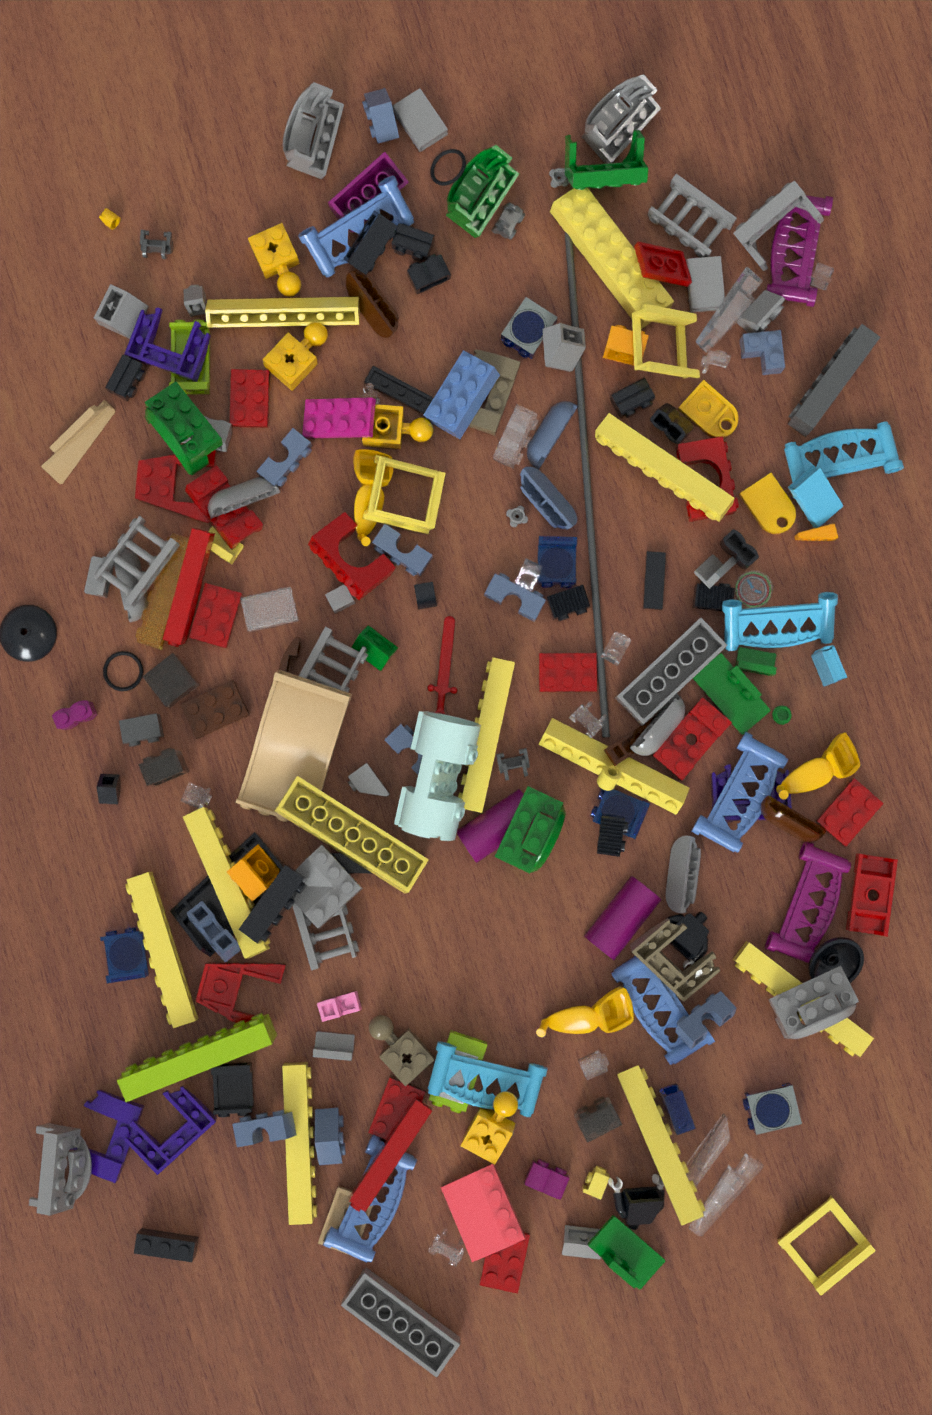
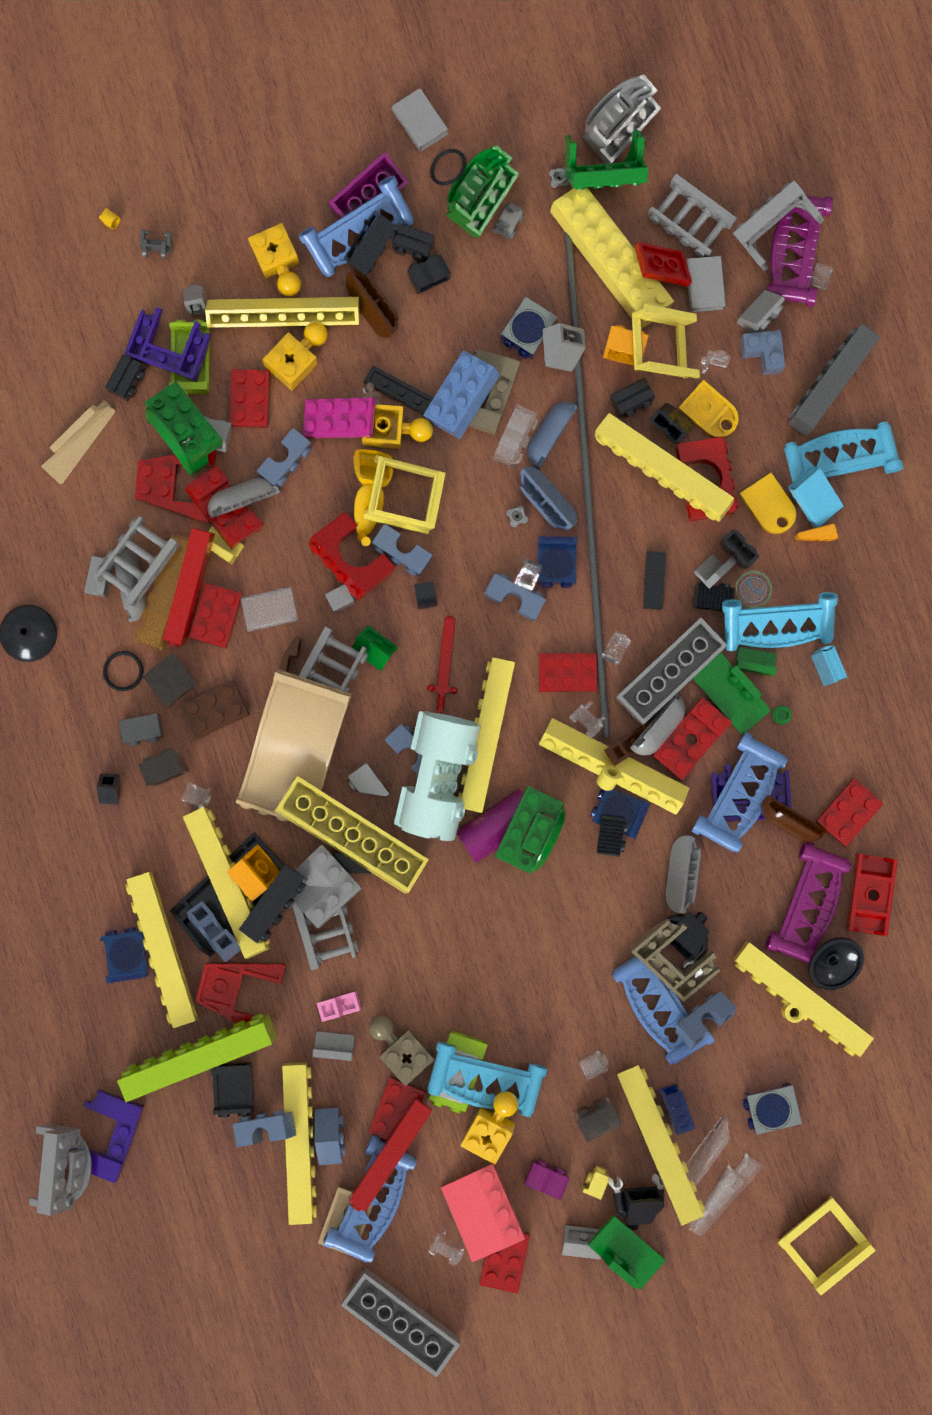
magenta brick [52,700,98,730] -> none
light grey slope [94,284,149,339] -> none
dark purple wedge [124,1086,217,1175] -> none
black brick [134,1228,199,1262] -> none
light grey piece [283,82,344,179] -> none
sand blue brick [362,88,399,144] -> none
dark grey piece [496,748,530,781] -> none
yellow piece [536,986,634,1037] -> none
black brick [546,585,590,622] -> none
magenta brick [584,876,662,960] -> none
clear wedge [696,267,763,352] -> none
light grey piece [769,966,859,1039] -> none
yellow piece [776,733,860,800] -> none

